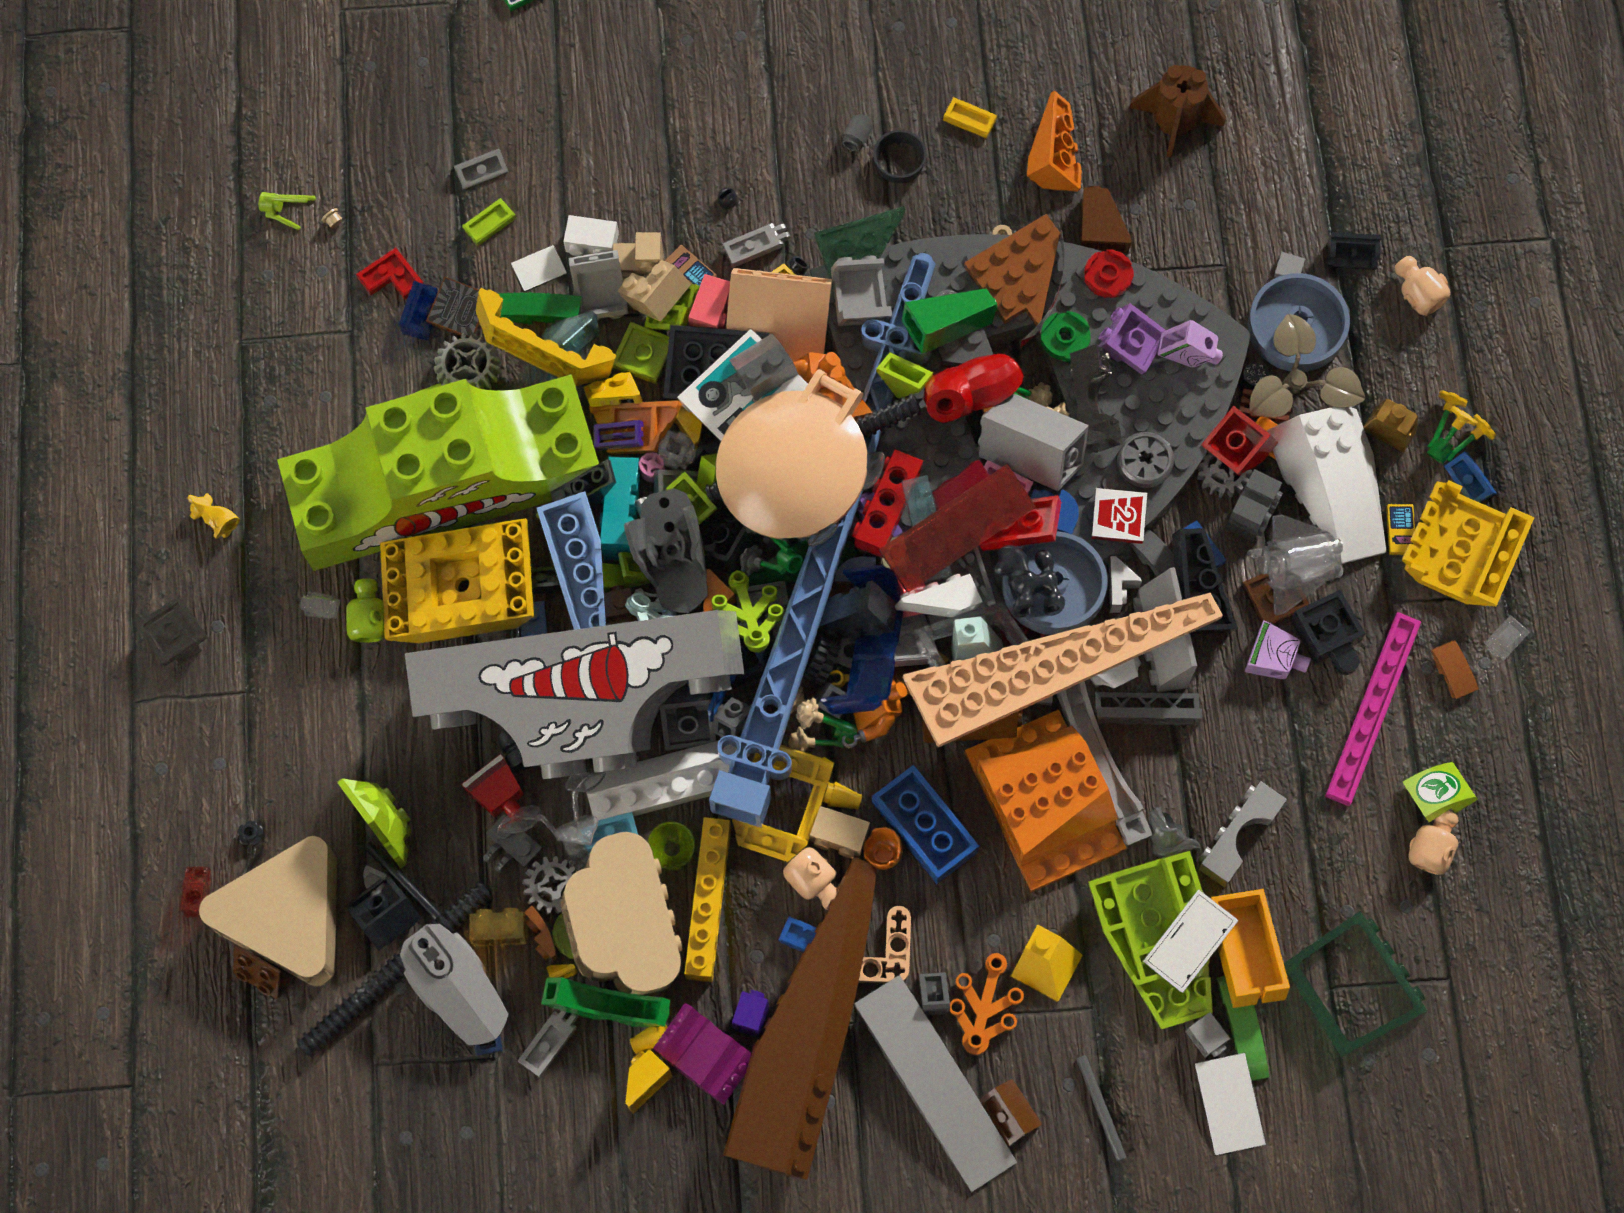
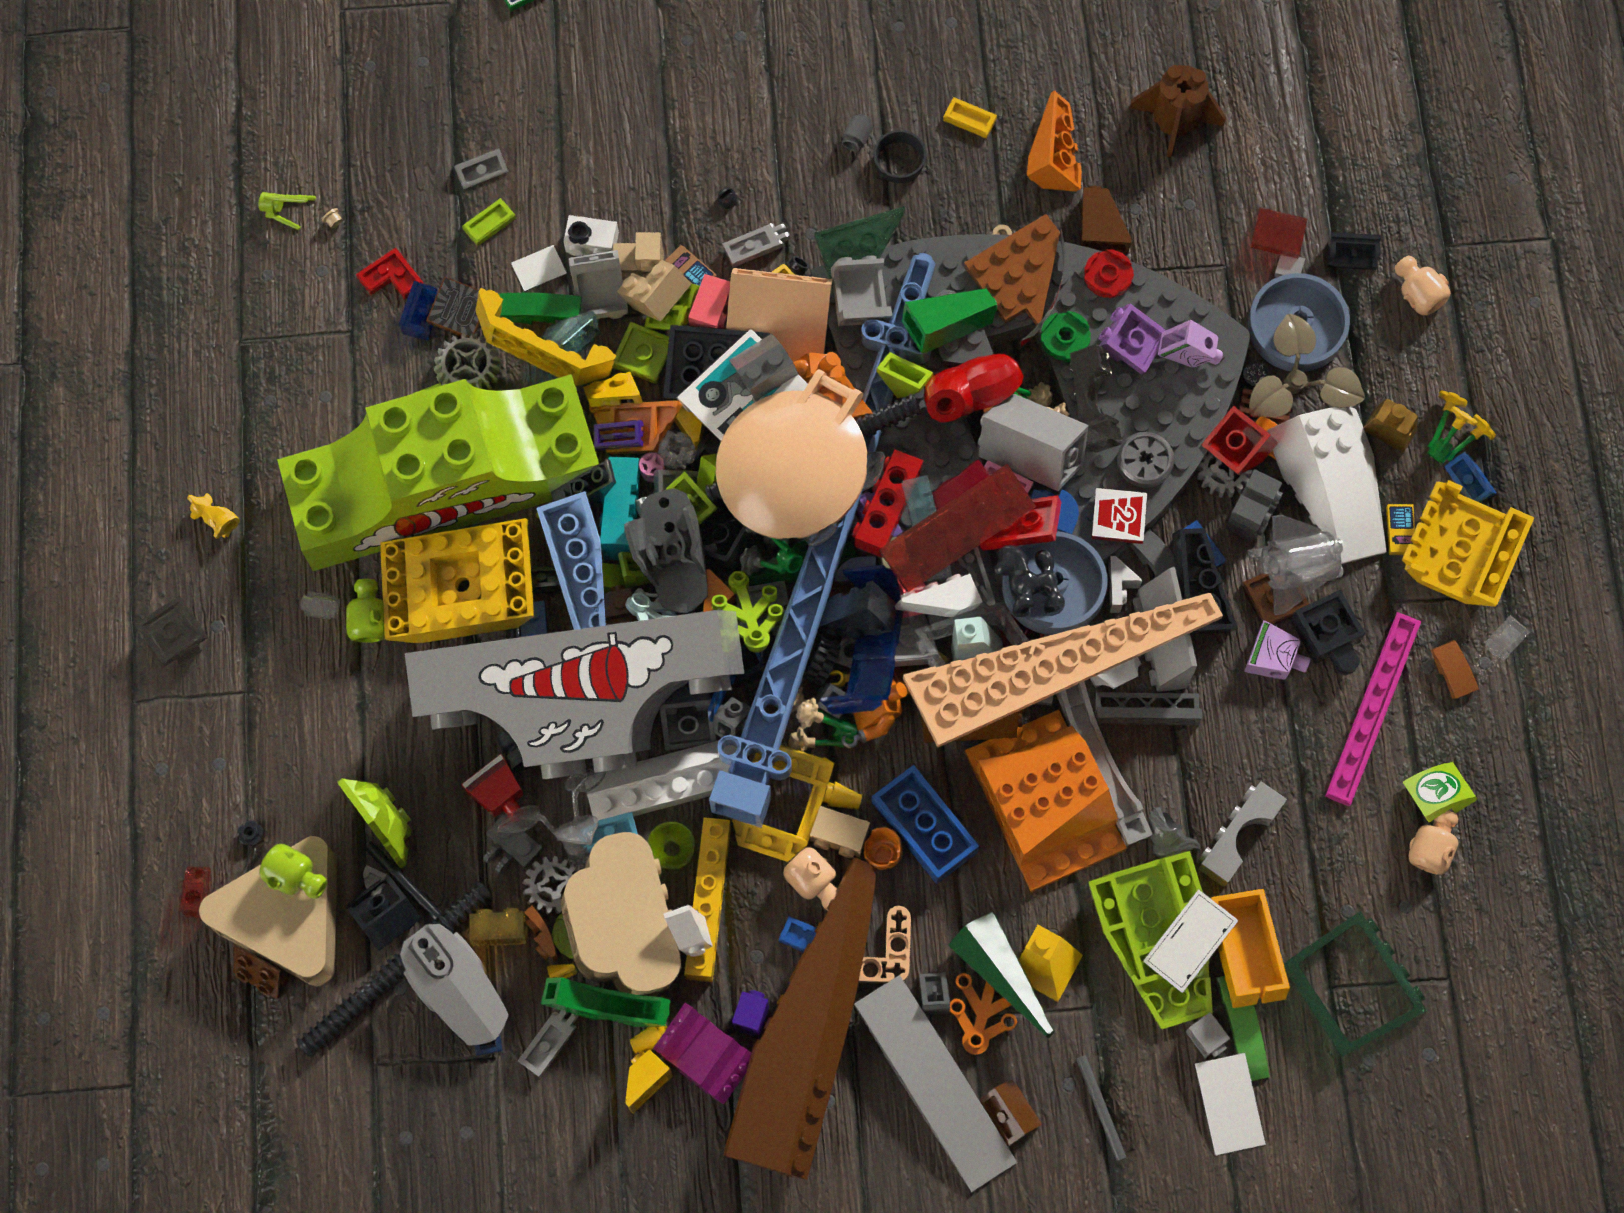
none -> lime piece [259,844,327,899]
none -> black plate [568,221,592,245]
none -> white slope [664,905,713,956]
none -> wedge [948,912,1055,1038]
none -> clear red slope [1250,207,1307,259]

